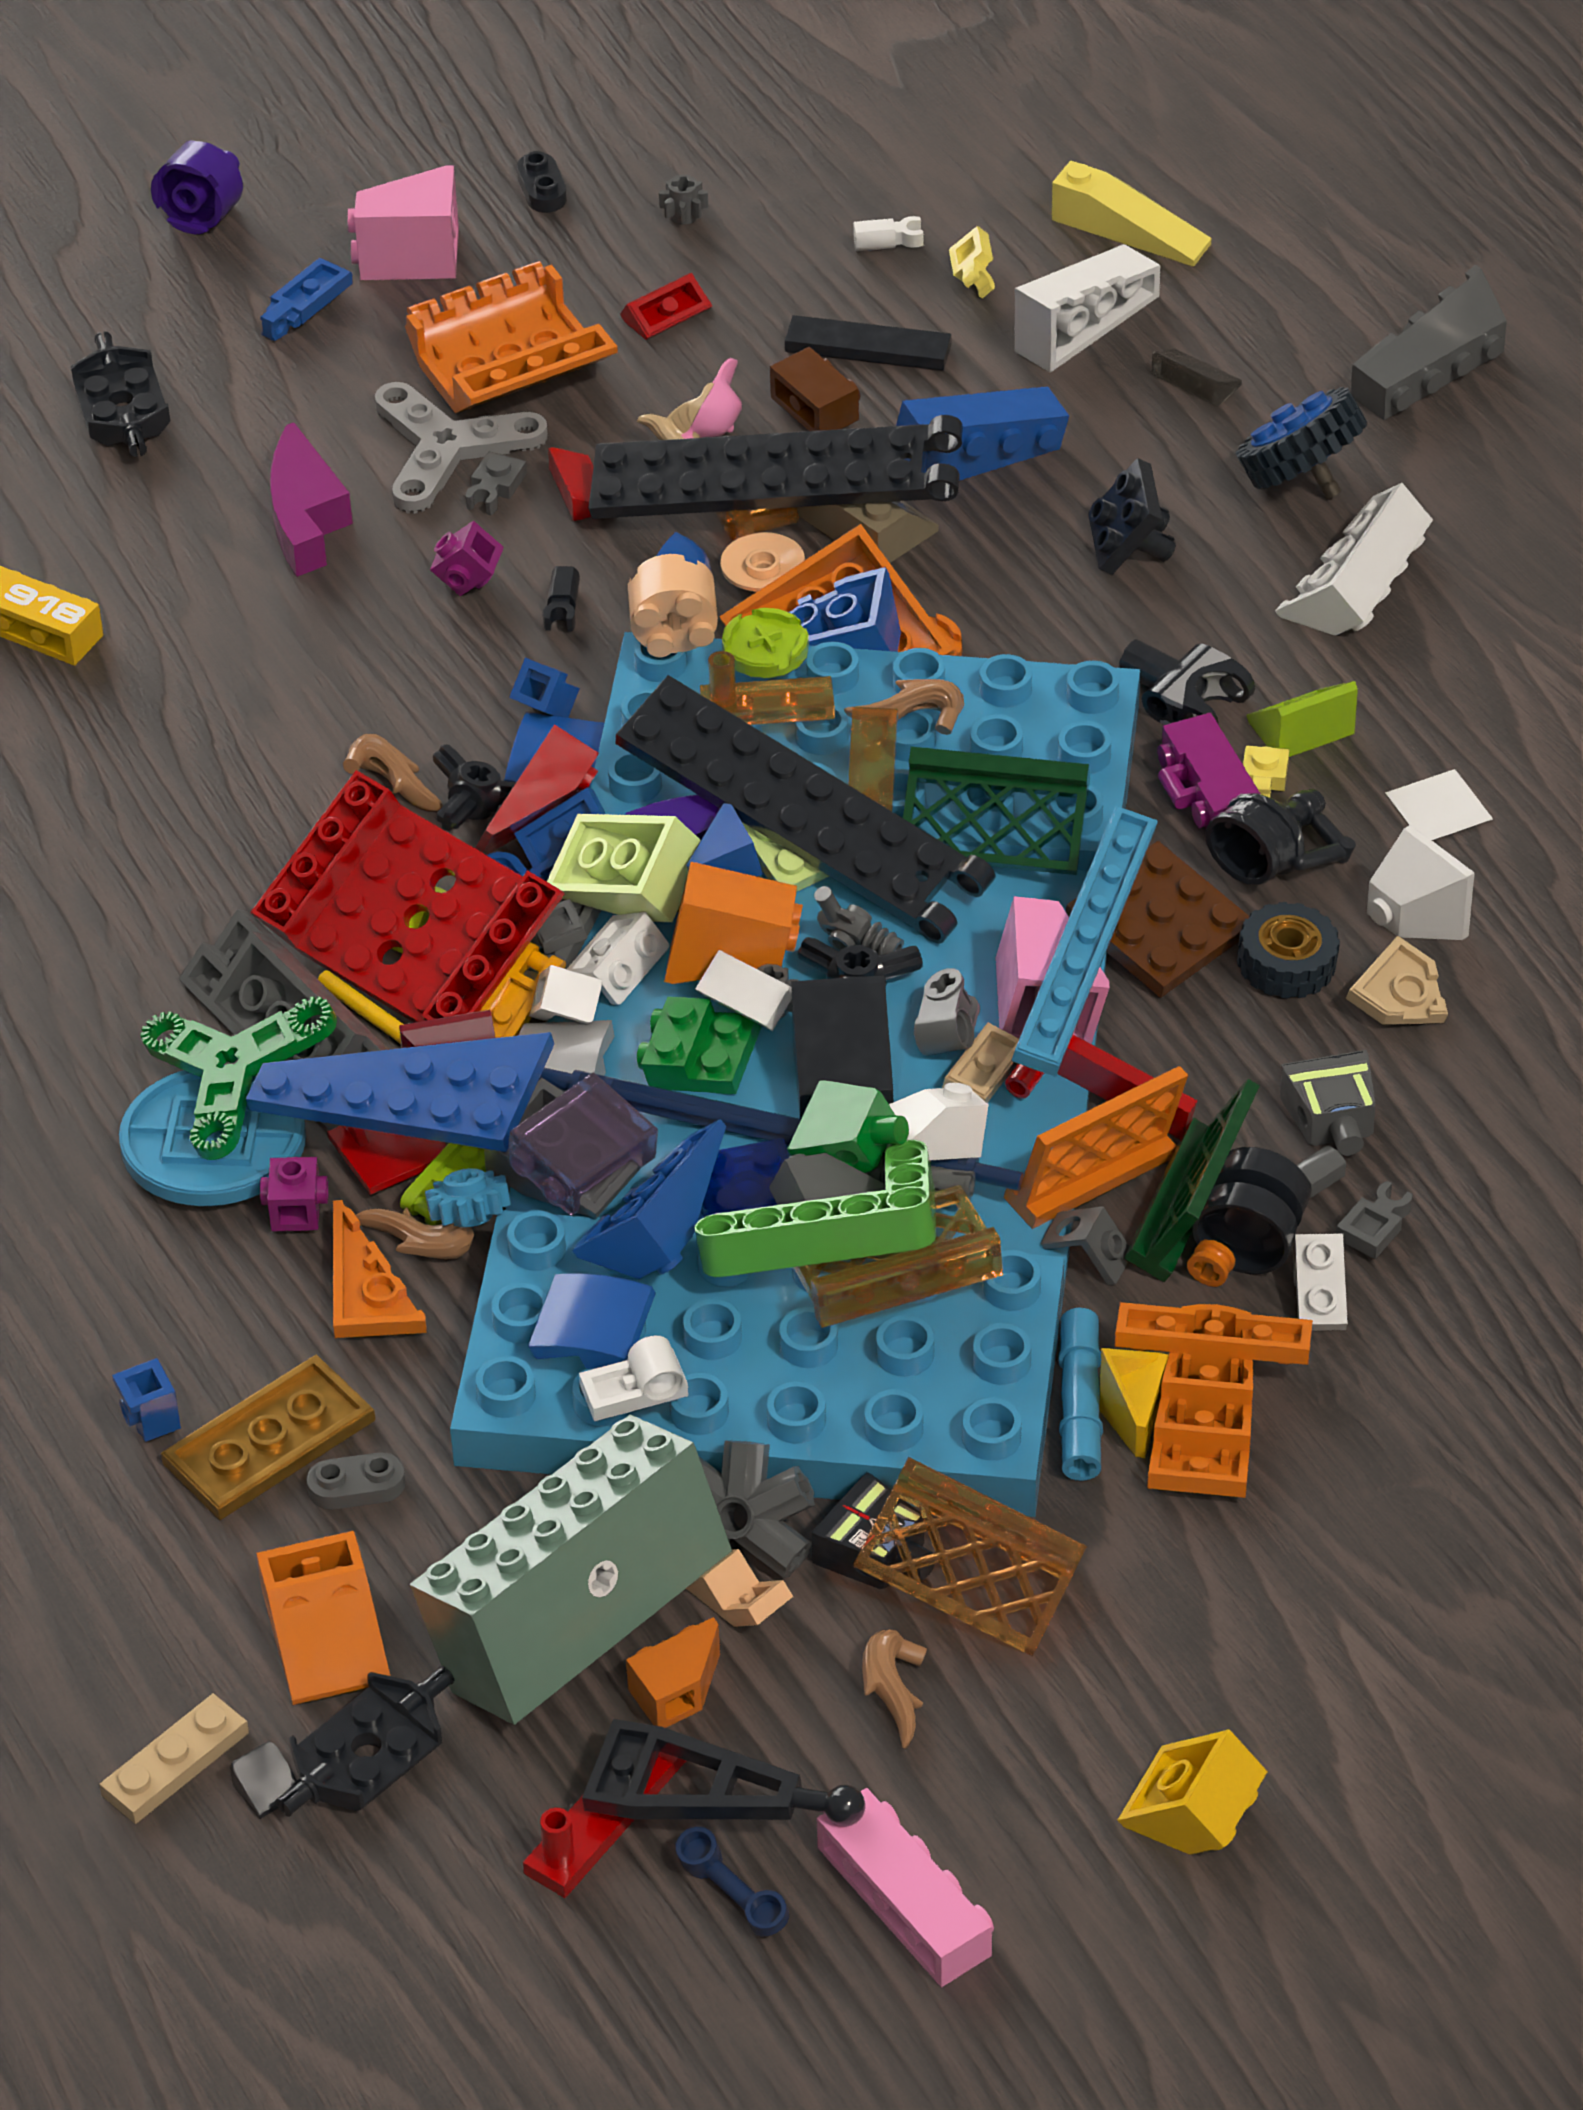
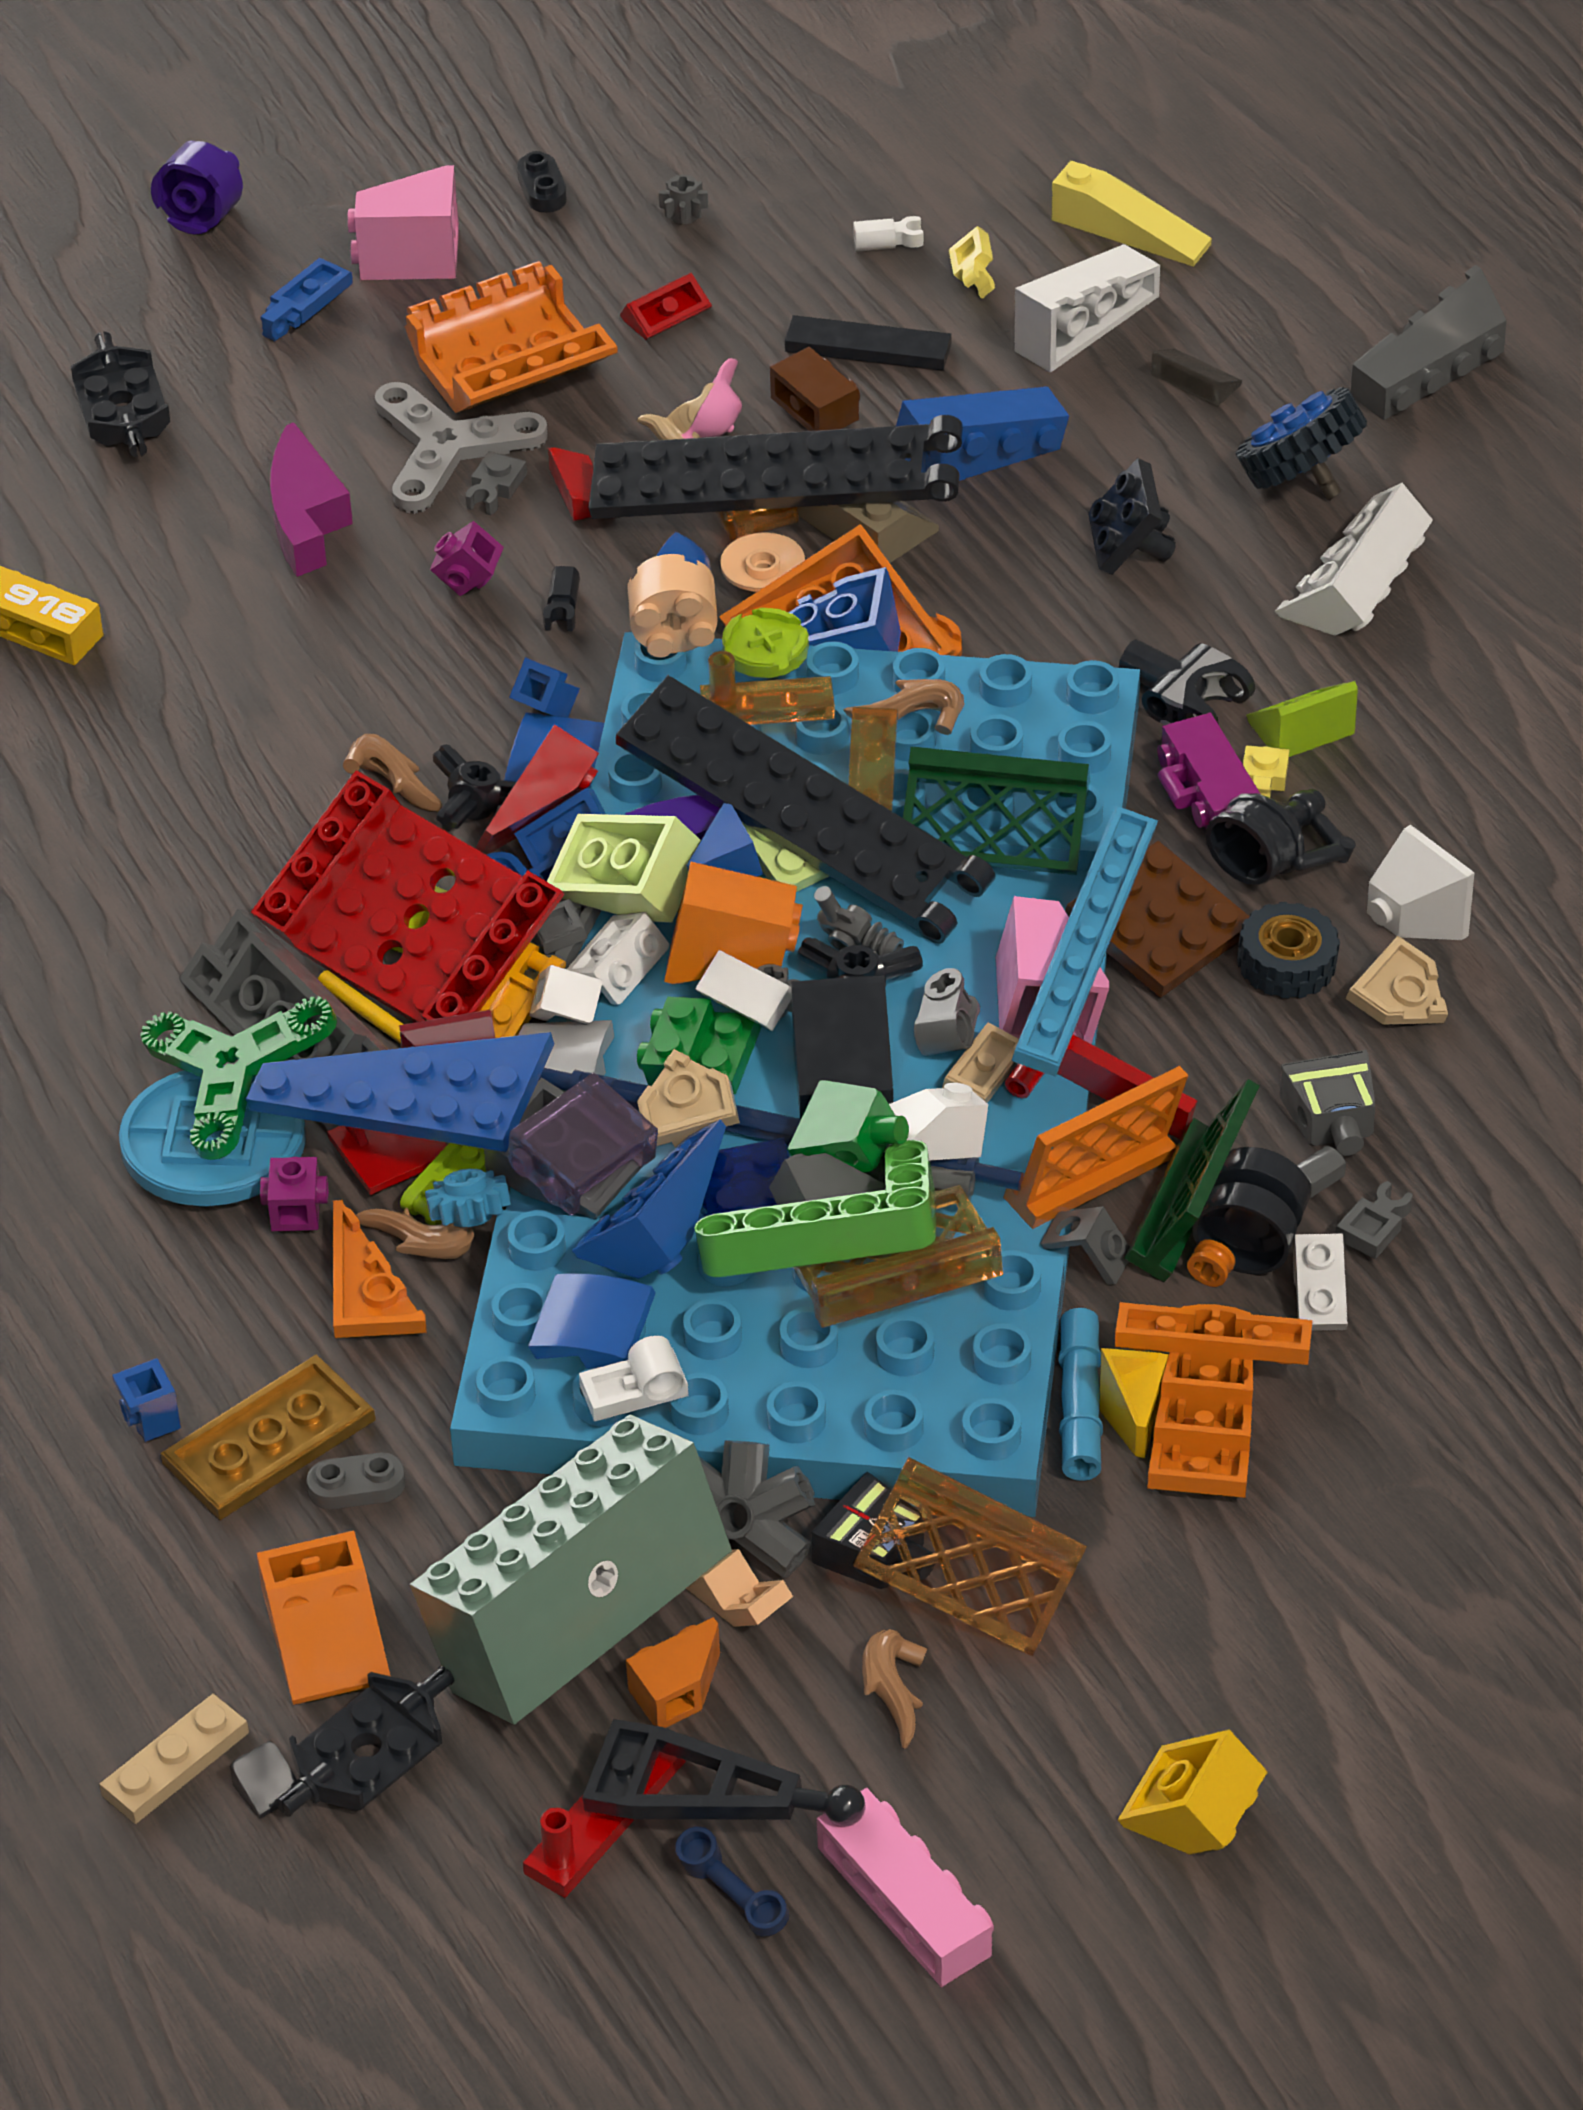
white sticker [1386,769,1493,840] -> none
none -> tan plate [637,1049,740,1148]

